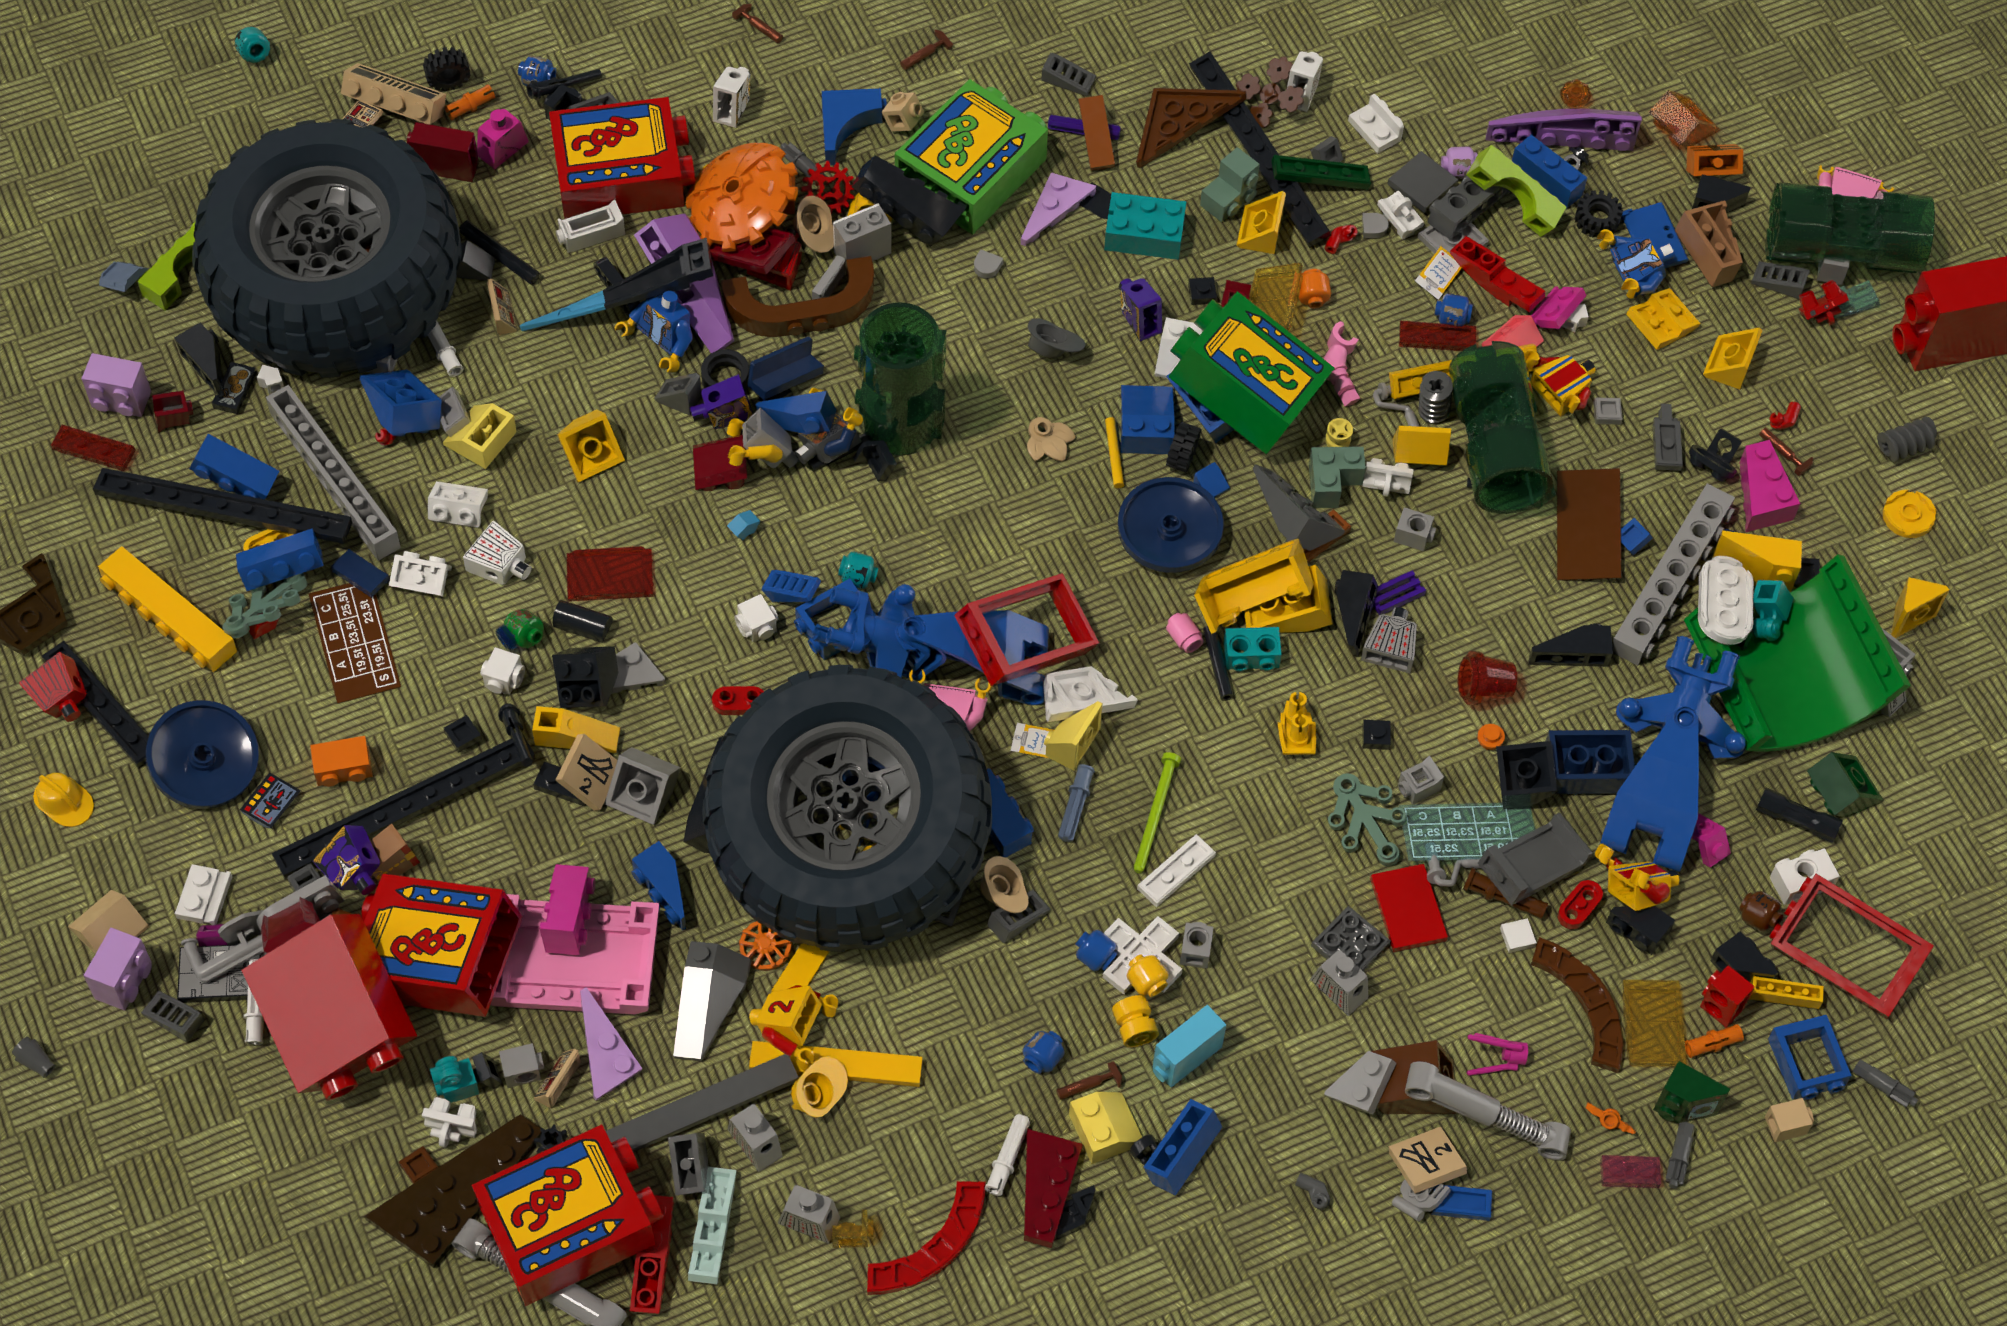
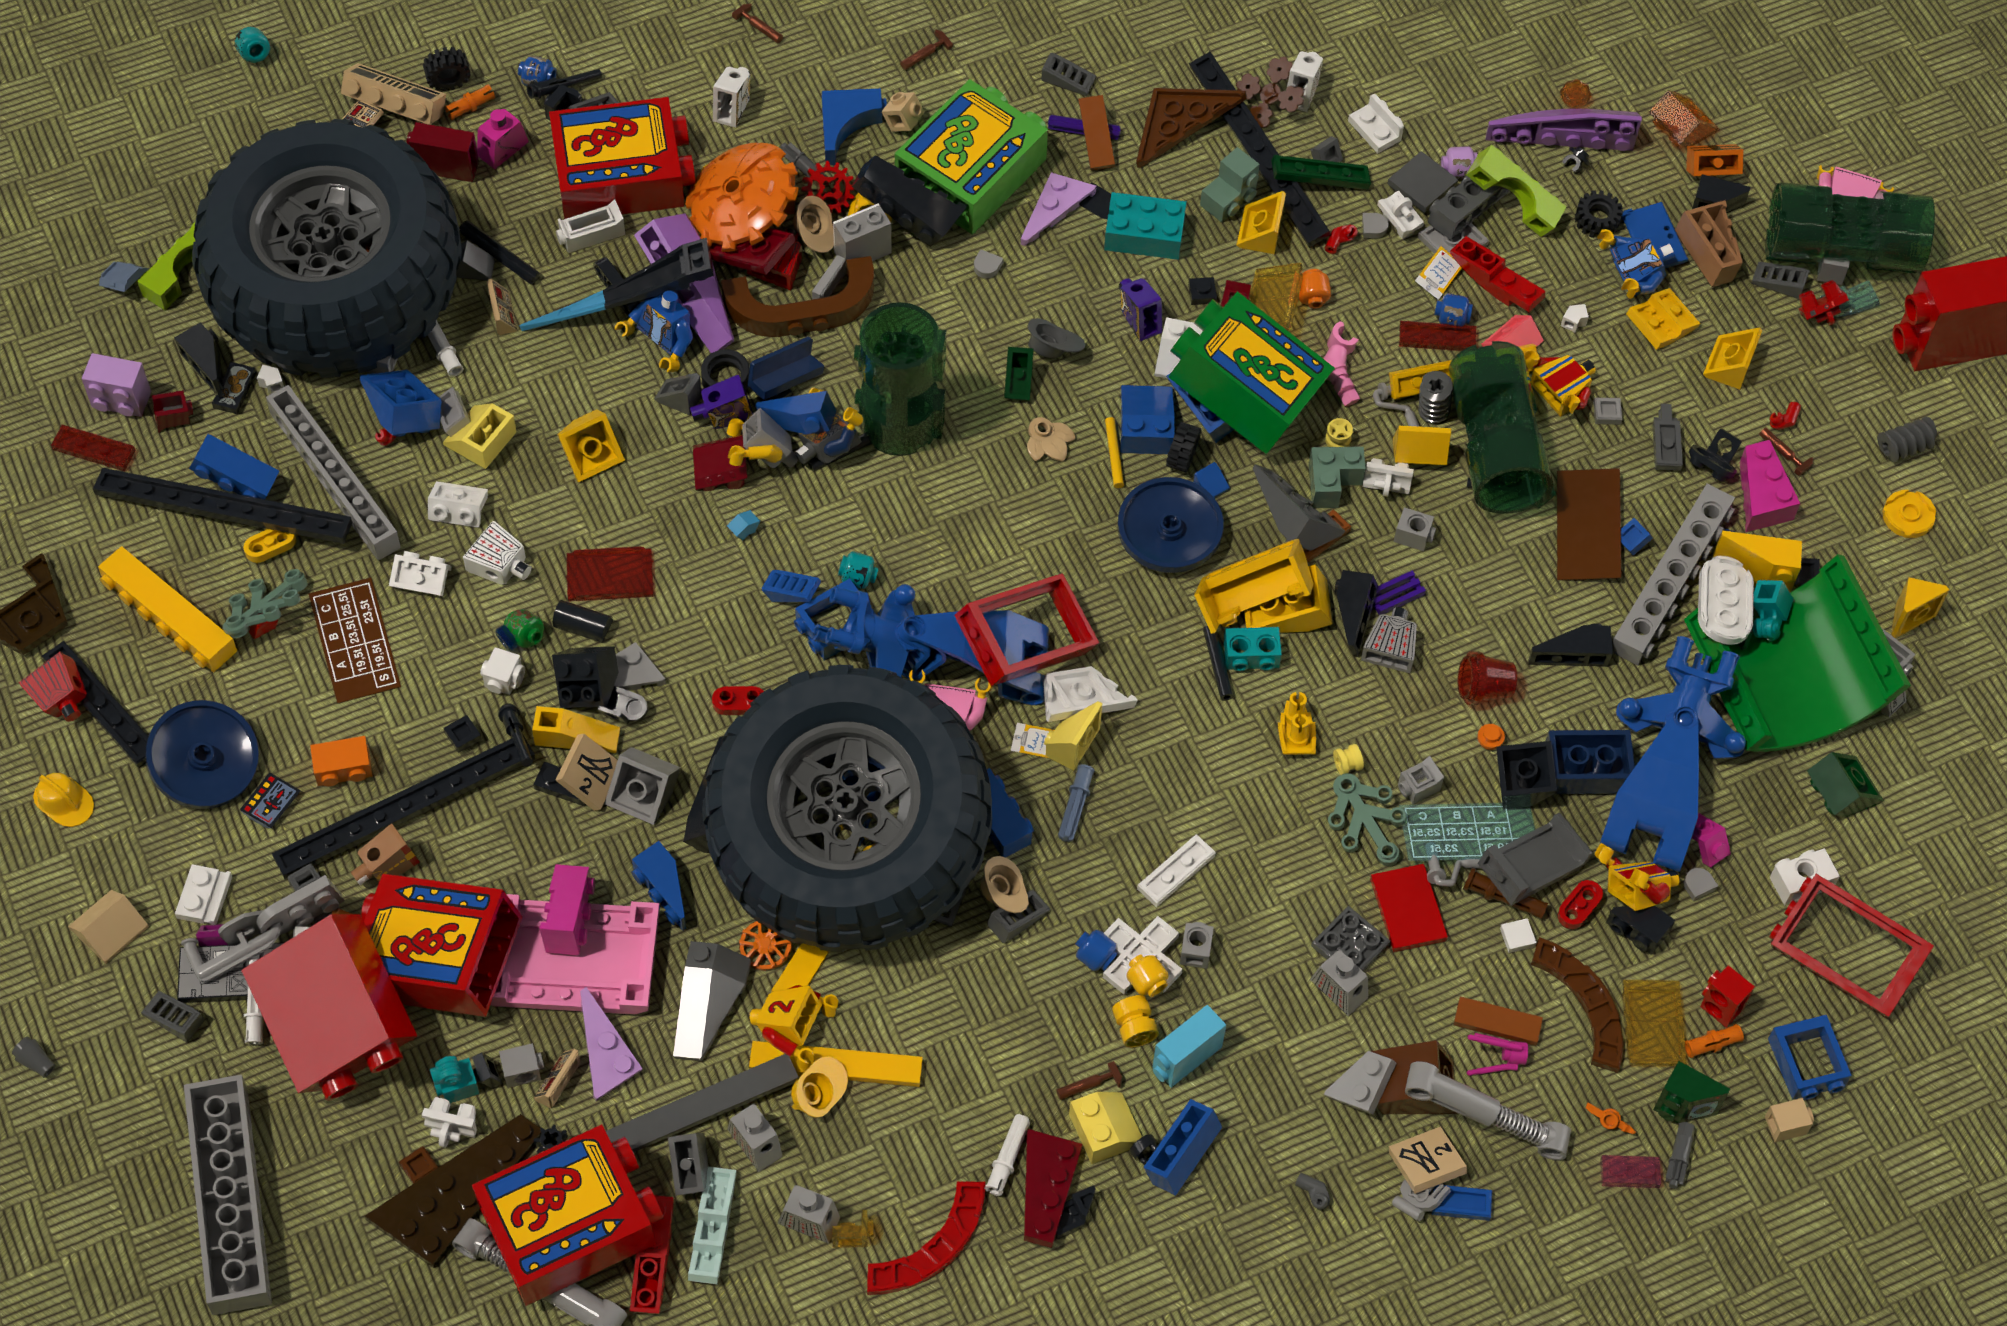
lavender brick [83,928,152,1011] -> none
blue brick [236,528,324,591] -> none
dark red slope [261,897,320,953] -> none
dark purple torso [313,825,380,895] -> none
dark blue tile [331,549,390,598] -> none
white brick [734,594,779,643] -> none
black bracket [853,440,897,482] -> none
blue head [1022,1031,1065,1074] -> none
lime bar [1134,752,1181,874] -> none
bright pink brick [1166,613,1204,653] -> none
black plate [1362,720,1391,750] -> none
blue brick [1512,135,1587,209] -> none
dark pink plate [1531,286,1587,329] -> none
black slope [1710,931,1778,982] -> none
reddish brown head [1739,891,1783,932] -> none
yellow piece [1749,976,1824,1009] -> none
black axle [1756,787,1843,843] -> none
dark grey piece [1852,1059,1918,1107] -> none
none -> light grey brick [184,1074,272,1315]
none -> bracket [597,686,648,724]
none -> dark green slope [1004,346,1034,400]
none -> light yellow wheel [1333,744,1364,775]
none -> dark orange tile [1453,996,1543,1046]
none -> light grey tile [1684,868,1718,901]

